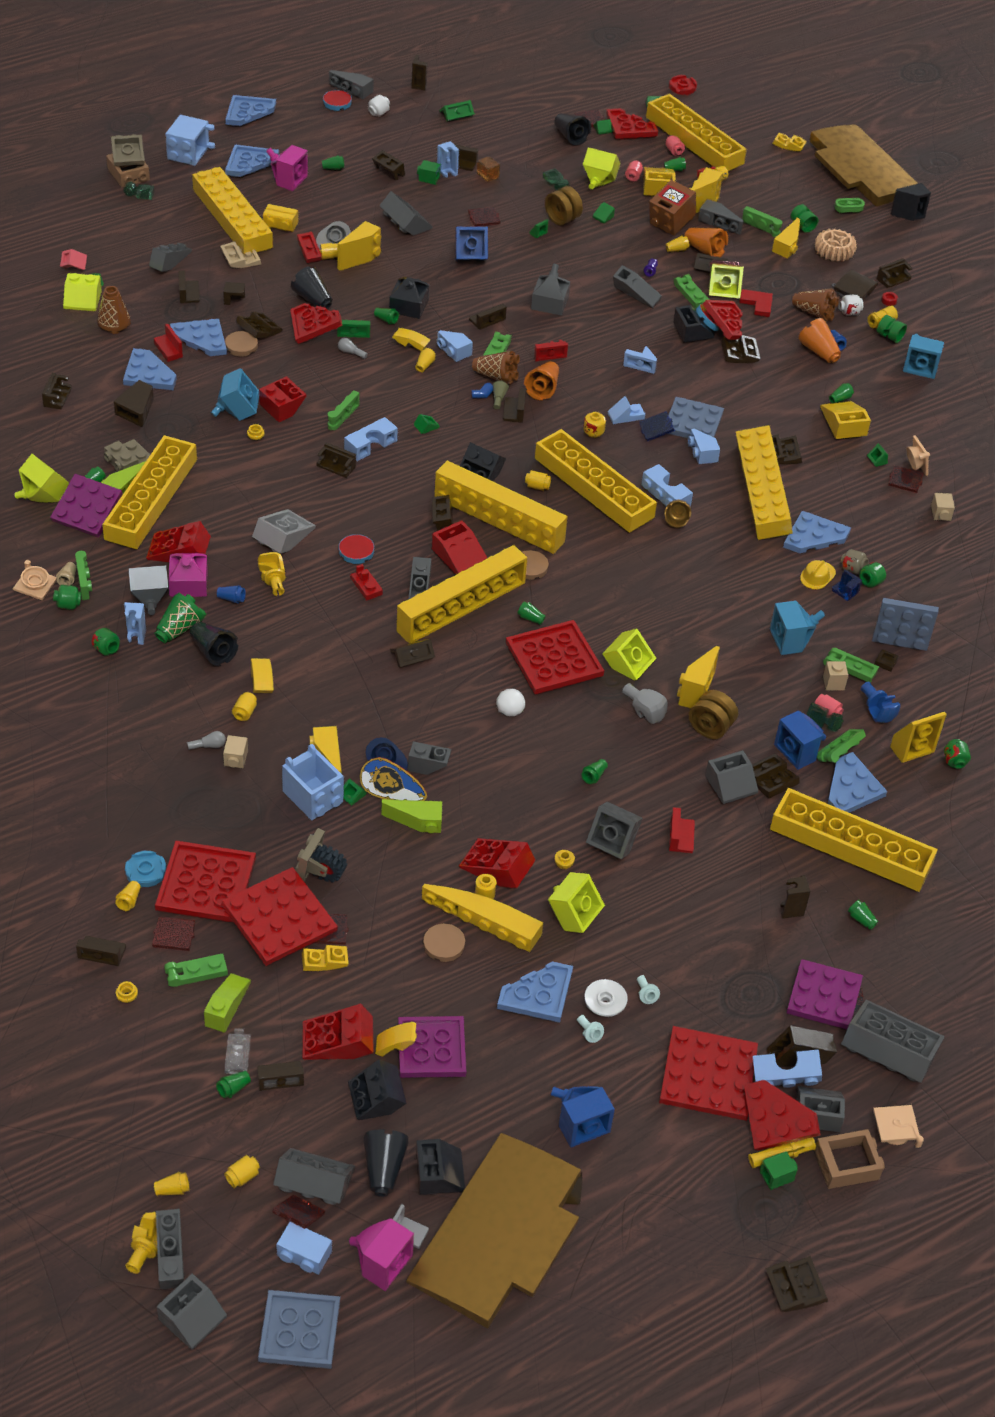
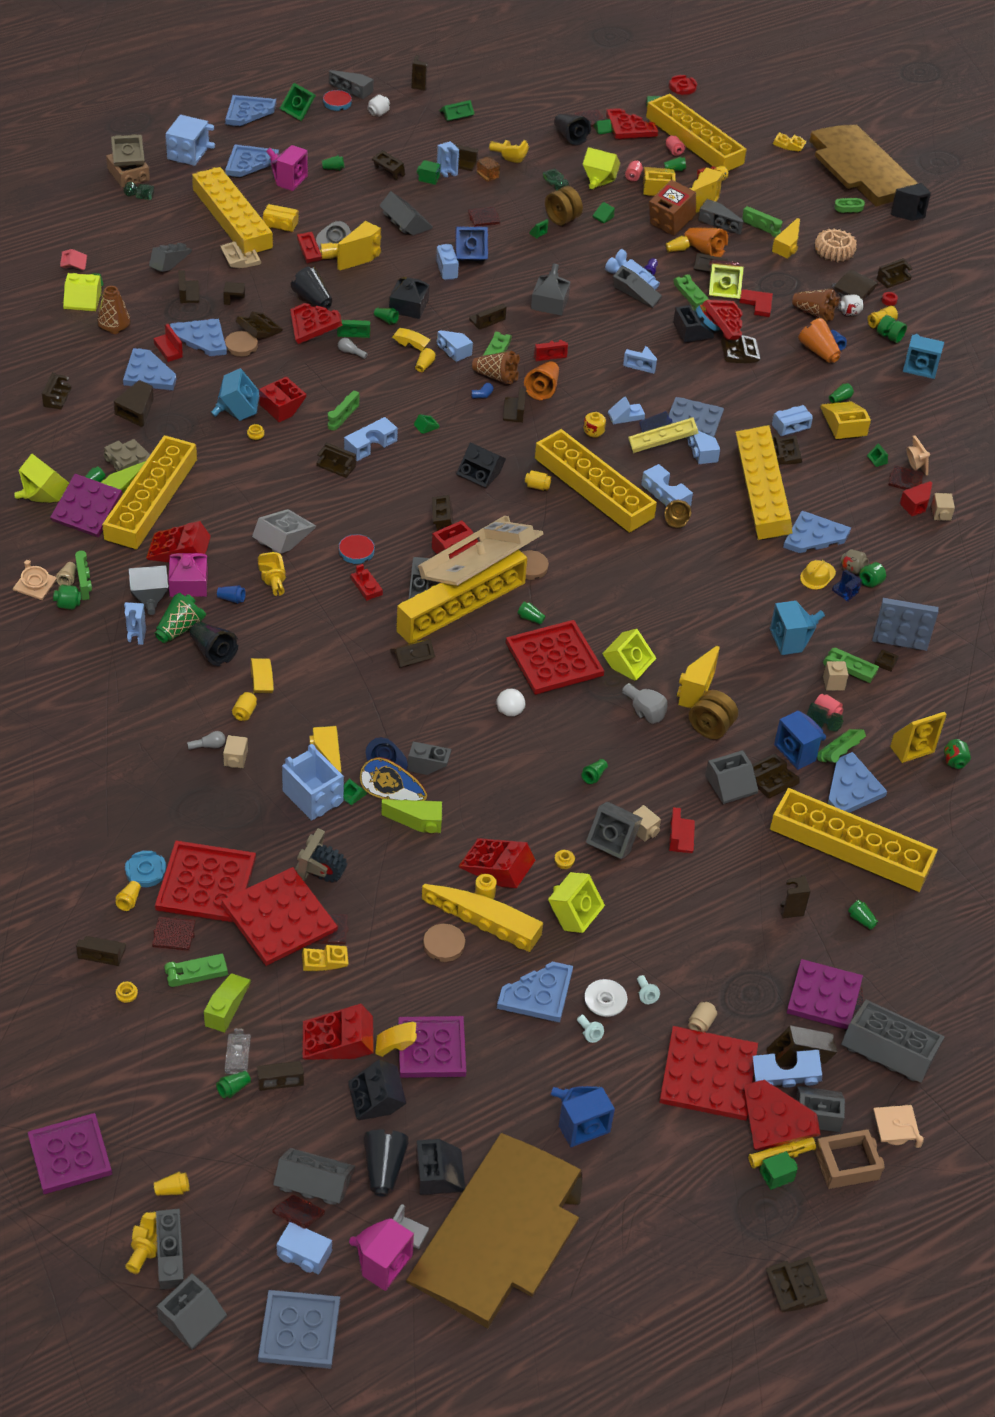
green head [92,628,120,656] -> none
yellow brick [224,1155,260,1188] -> none
yellow brick [435,461,568,554] -> none
olive cone [493,381,509,409] -> none
green wheel [790,204,819,233] -> none
blue piece [861,682,900,723] -> none
none -> magenta plate [28,1113,112,1194]
none -> green slope [280,83,316,121]
none -> tan piece [418,516,543,585]
none -> light blue brick [436,244,459,280]
none -> yellow piece [489,140,529,163]
none -> light blue piece [605,249,660,289]
none -> light yellow tile [628,417,698,453]
none -> tan brick [633,805,661,842]
none -> tan brick [688,1002,717,1033]
none -> light blue brick [772,405,813,436]
none -> red slope [900,481,933,517]

